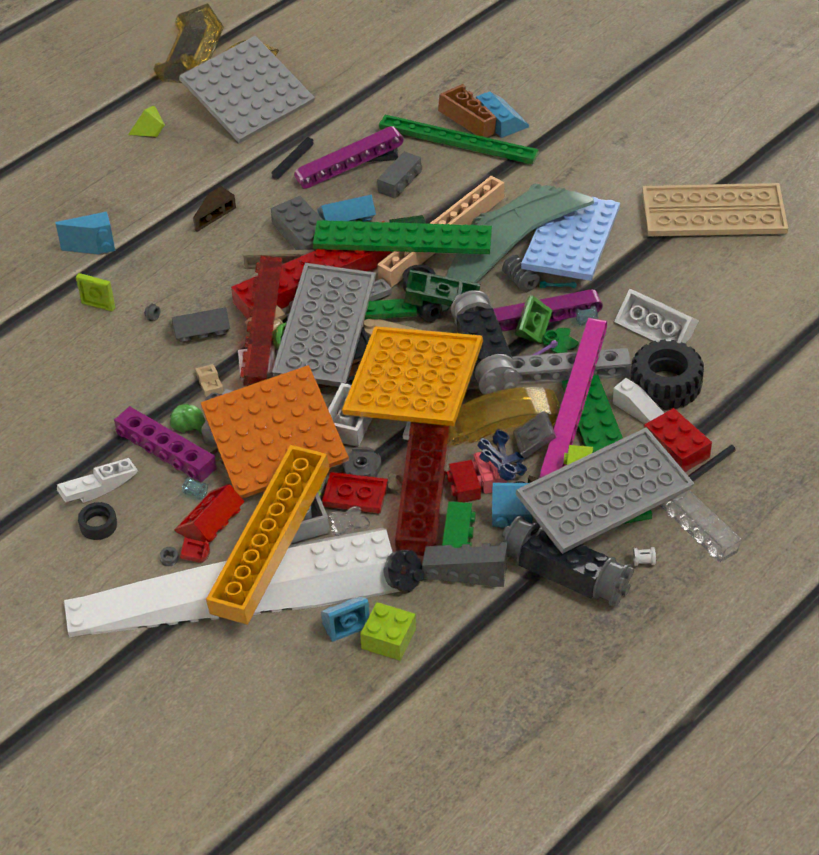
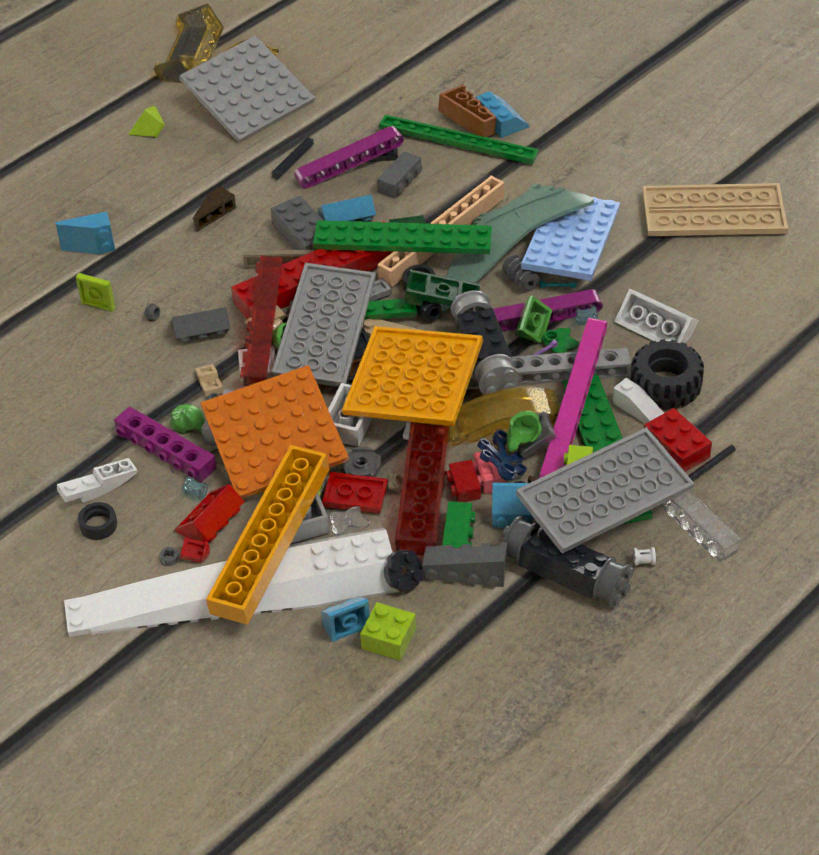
none -> bright green hair [506,410,542,452]

